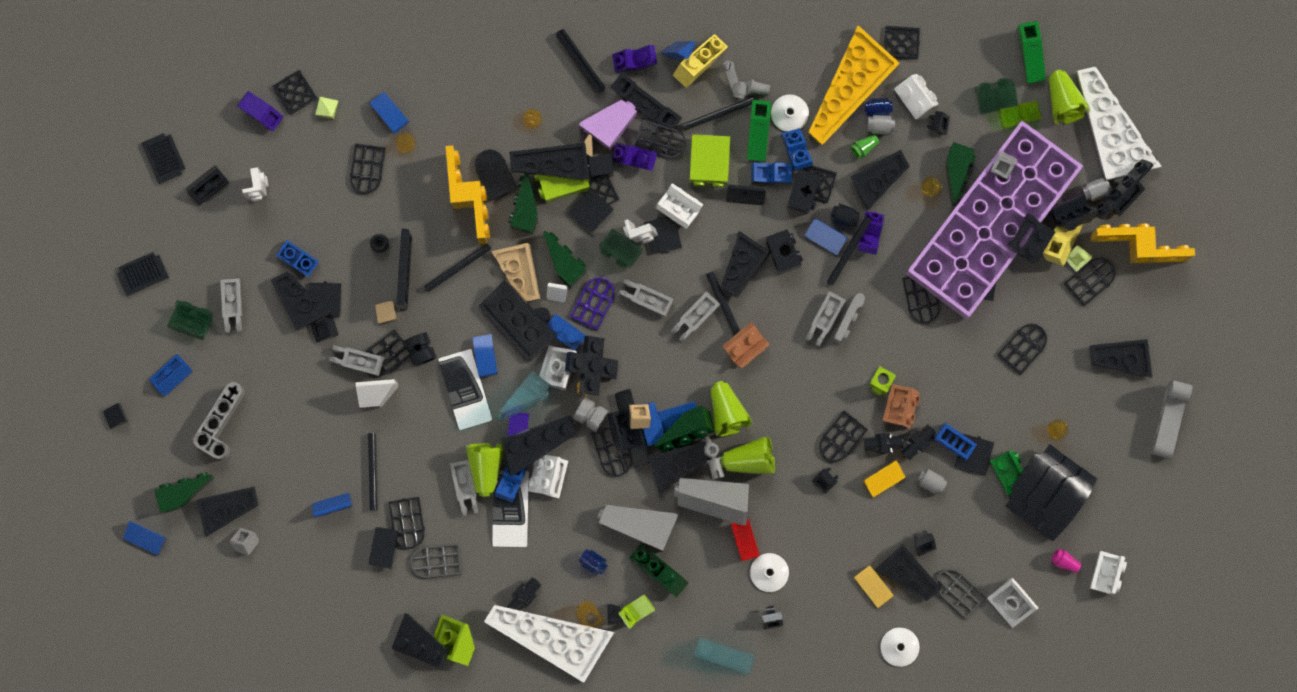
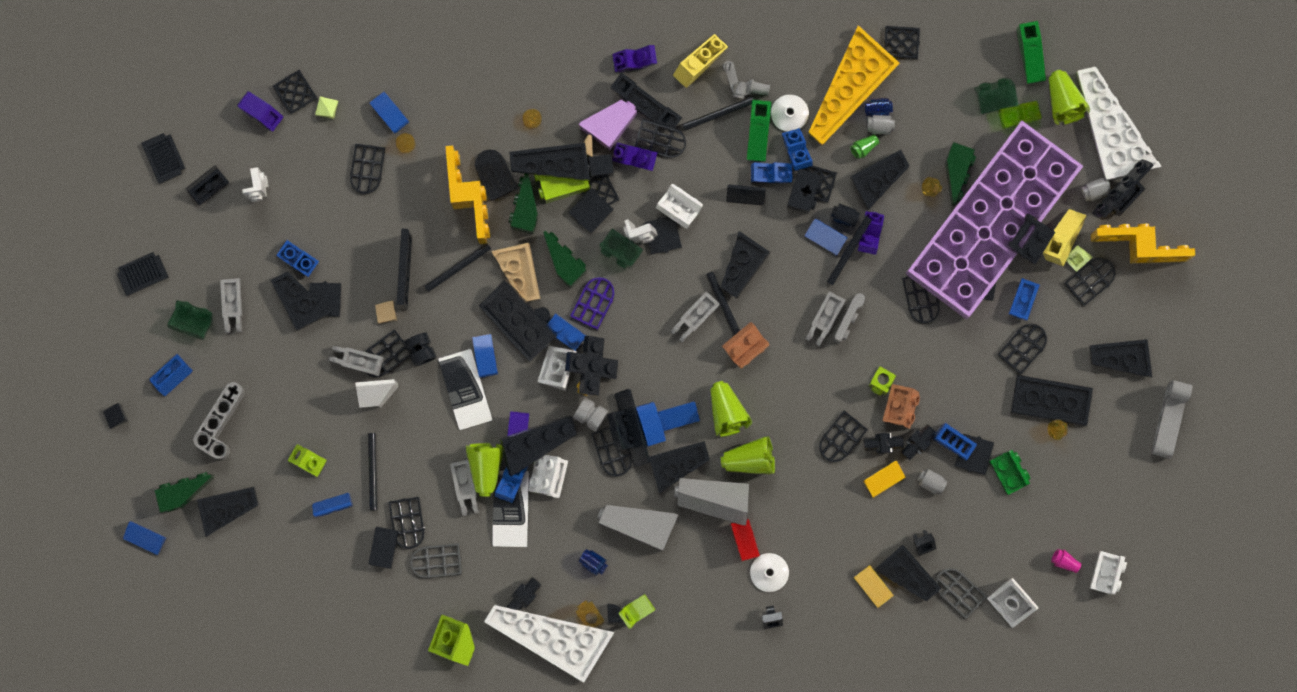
light grey slope [229,528,259,556] -> none
black slope [311,318,339,343] -> none
black plate [370,234,389,253] -> none
black wing [391,612,449,669] -> none
clear light blue slope [496,371,551,421] -> none
white slope [547,283,568,303] -> none
black axle [556,29,605,93] -> none
light grey hinge [618,279,674,317] -> none
tan slope [629,404,651,429] -> none
dark green slope [629,543,688,598] -> none
dark green slope [655,405,715,452] -> none
blue slope [661,41,696,60] -> none
lime brick [690,135,730,188] -> none
light grey pin [693,429,724,479] -> none
clear light blue slope [694,638,755,674] -> none
black brick [765,229,803,275] -> none
black tile [812,468,838,494] -> none
white dish [880,628,919,667] -> none
white bracket [894,74,938,119] -> none
black tile [927,111,950,135] -> none
light grey slope [990,151,1017,179] -> none
black slope [1005,444,1097,541] -> none
black bracket [1052,194,1099,231] -> none
none -> lime bracket [288,444,327,477]
none -> blue plate [1008,278,1040,321]
none -> black tile [1010,375,1093,426]

